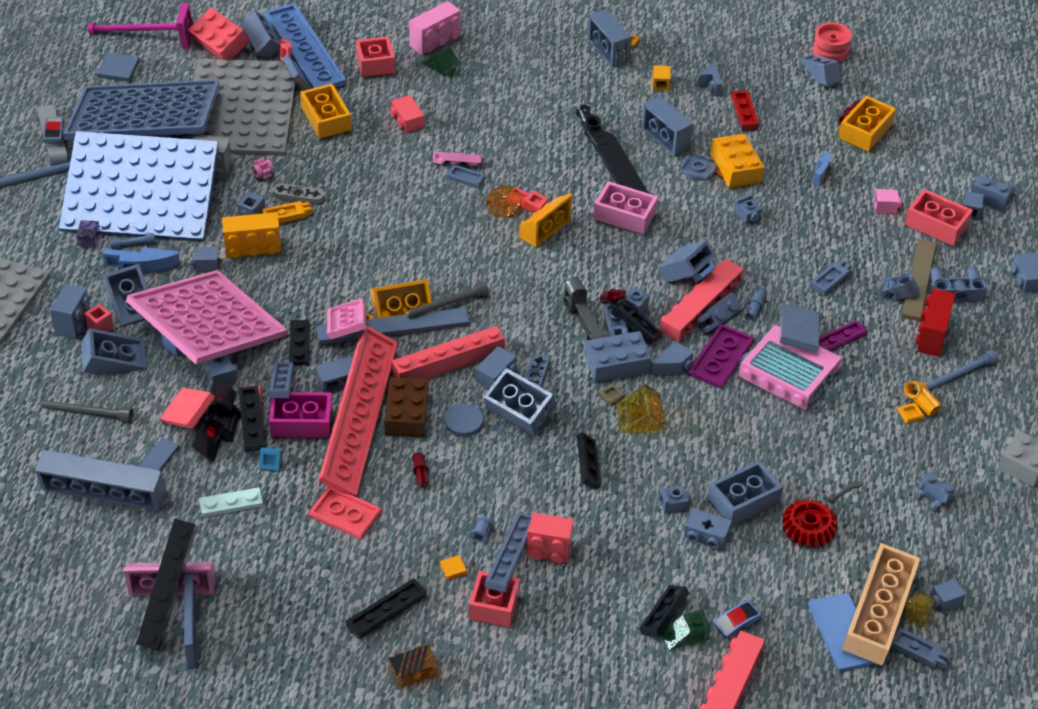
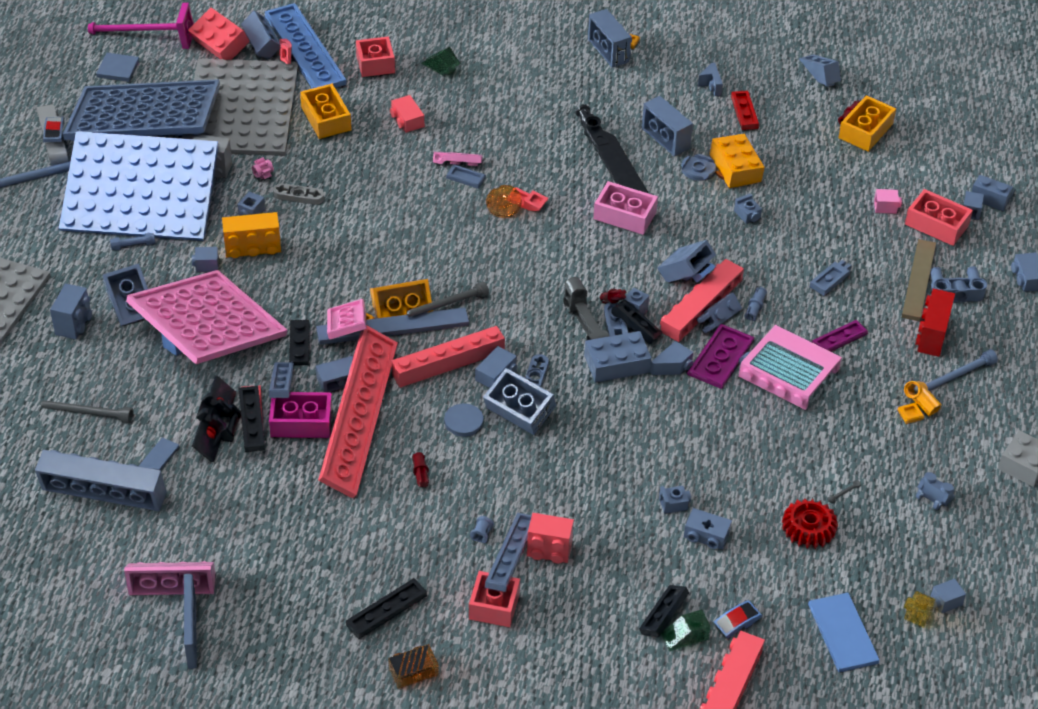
clear purple brick [76,220,101,249] -> none
sand blue slope [81,328,147,375] -> none
coral brick [84,304,114,332] -> none
medium blue slope [102,247,180,273] -> none
black brick [136,518,198,651] -> none
coral tile [160,388,215,429] -> none
light aqua plate [199,487,263,518] -> none
sand blue brick [202,354,238,384] -> none
dark azure tile [259,447,281,471] -> none
light orange hinge [262,201,313,223] -> none
sand blue tile [283,54,312,91] -> none
coral tile [308,486,382,540] -> none
reddish brown brick [384,377,429,437] -> none
bright pink brick [409,1,461,55] -> none
light orange tile [440,555,467,580] -> none
light orange slope [519,193,572,247] -> none
black plate [577,432,601,489] -> none
dark tan tile [598,383,626,407] -> none
clear yellow slope [616,384,666,434] -> none
light orange brick [652,65,670,91] -> none
sand blue brick [708,460,783,526] -> none
sand blue tile [780,303,819,352] -> none
coral wheel [813,22,852,62] -> none
medium blue slope [813,151,830,186] -> none
light nougat brick [841,543,920,666] -> none
sand blue piece [881,273,919,301] -> none
sand blue hinge [890,627,950,669] -> none

